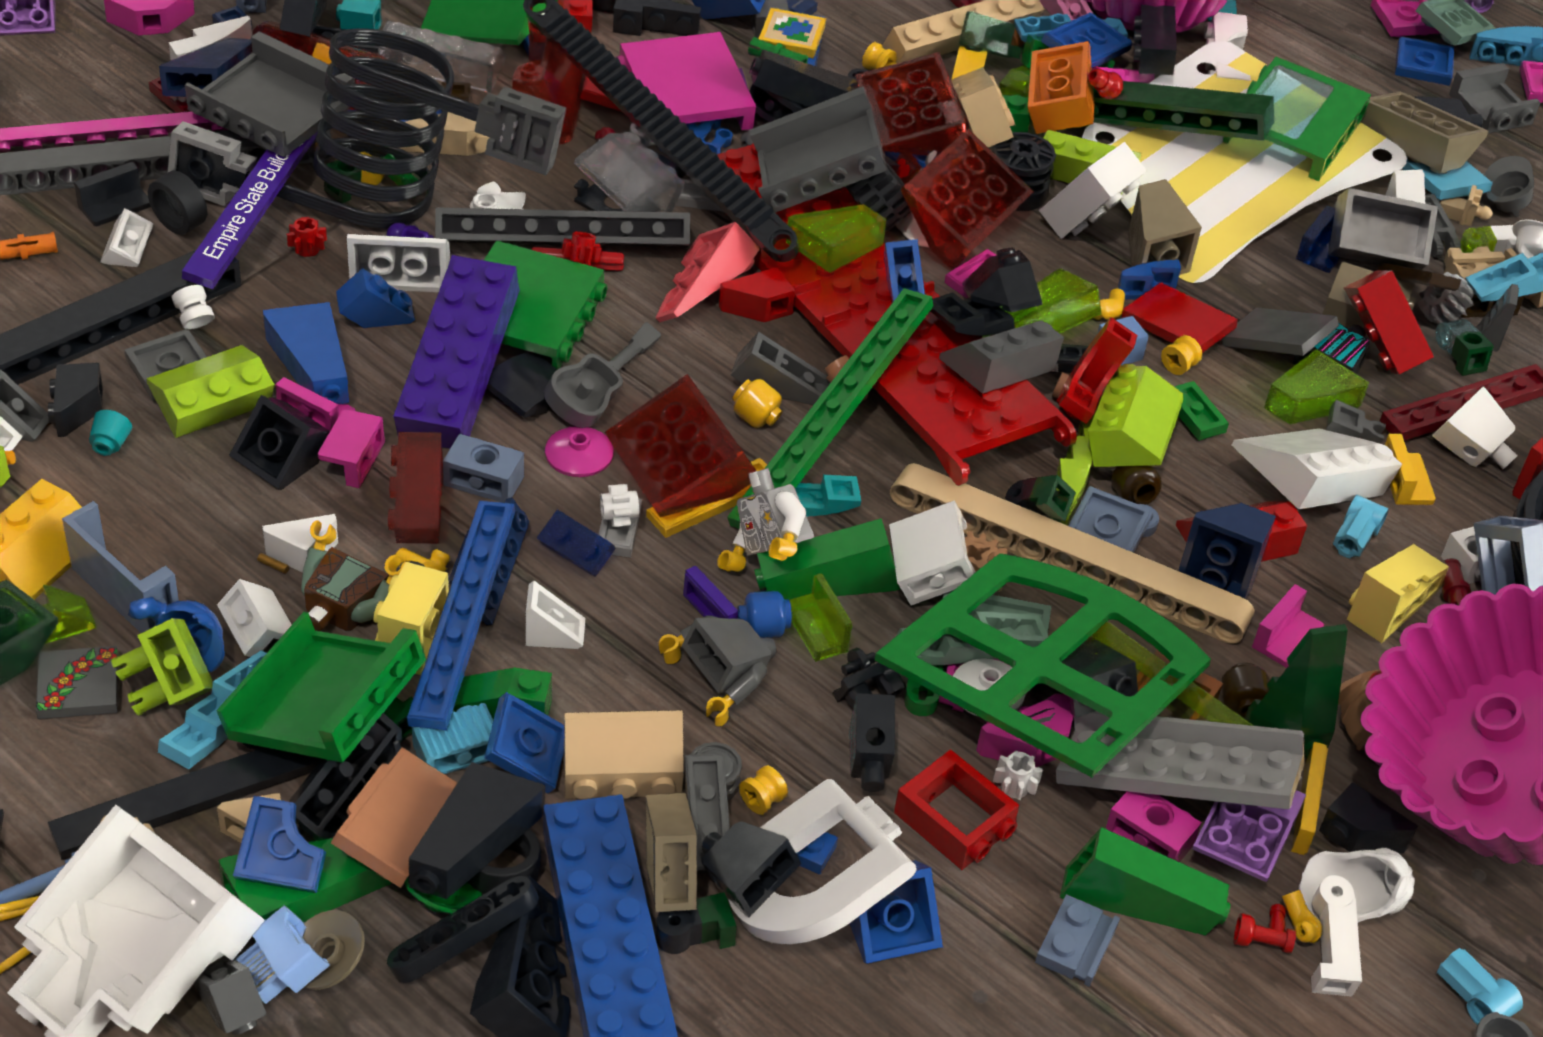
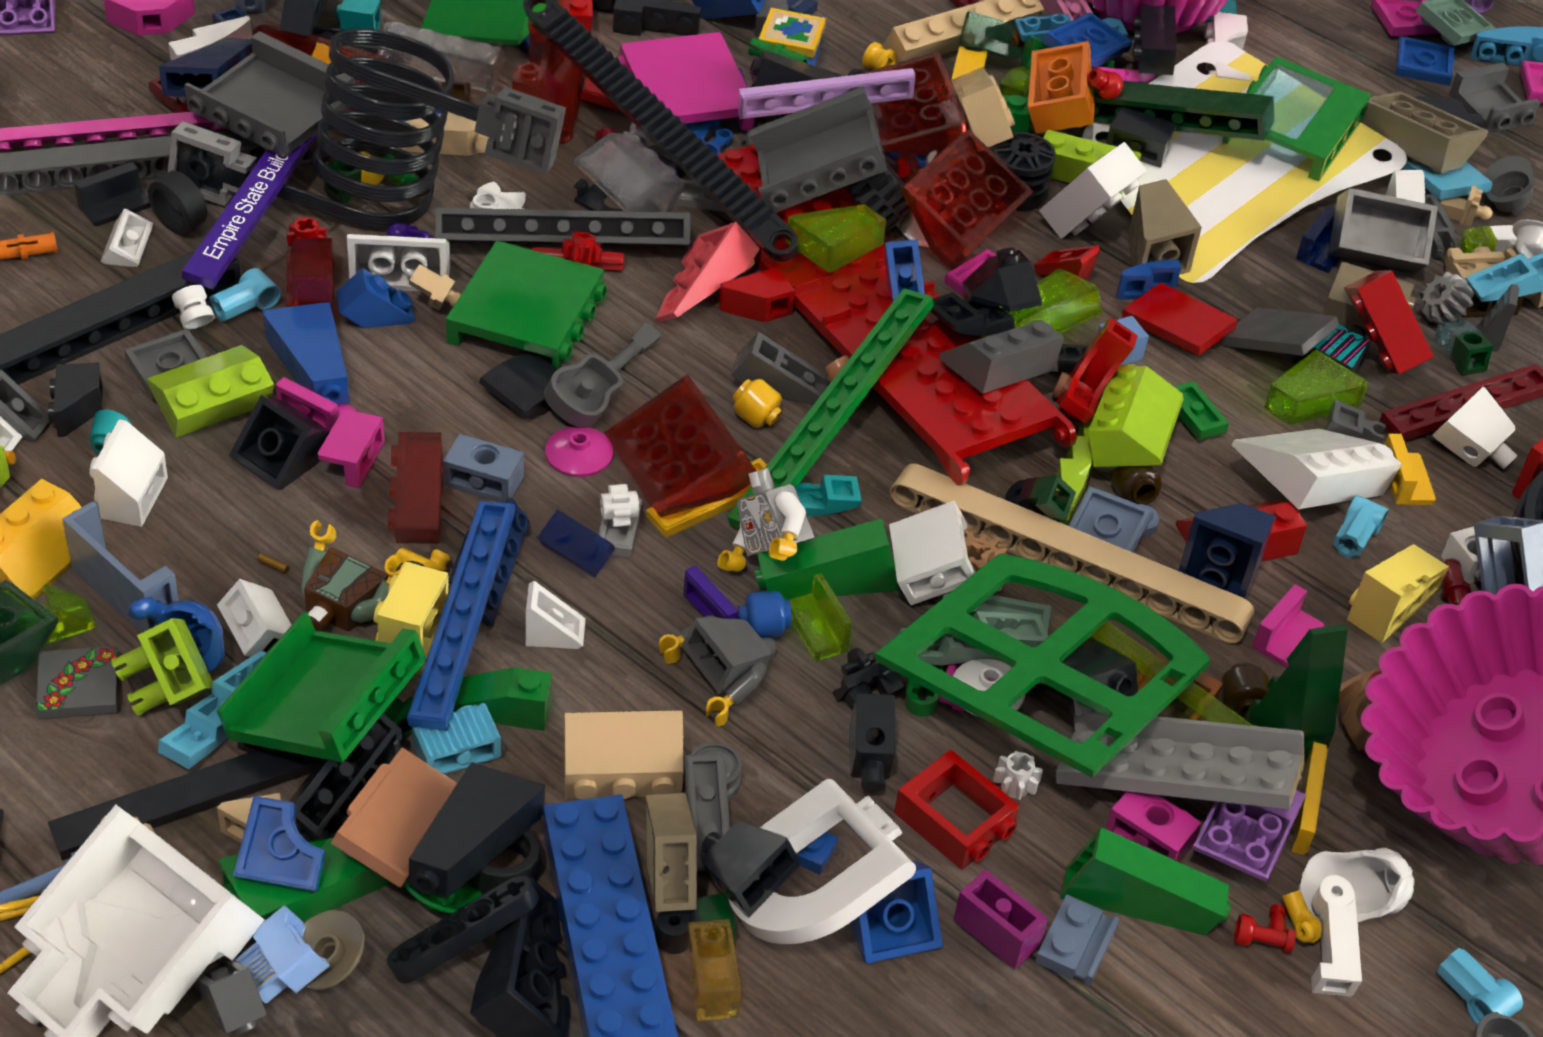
white slope [262,514,338,572] -> none
dark purple brick [393,255,520,449] -> none
blue tile [484,692,564,794] -> none
yellow wheel [739,766,788,815] -> none
dark pink slope [976,693,1074,767] -> none
yellow arm [1091,288,1125,320] -> none
yellow wheel [1161,335,1203,375] -> none
black slope [1319,782,1418,853] -> none
dark brown tile [1378,262,1462,291] -> none
none -> white slope [89,419,168,527]
none -> medium azure piece [210,268,281,322]
none -> clear red wedge [285,238,334,319]
none -> tan piece [408,264,461,311]
none -> clear yellow slope [688,919,741,1021]
none -> lavender tile [738,68,916,119]
none -> magenta brick [953,869,1048,969]
none -> red slope [1034,245,1100,294]
none -> black panel [1107,107,1177,167]

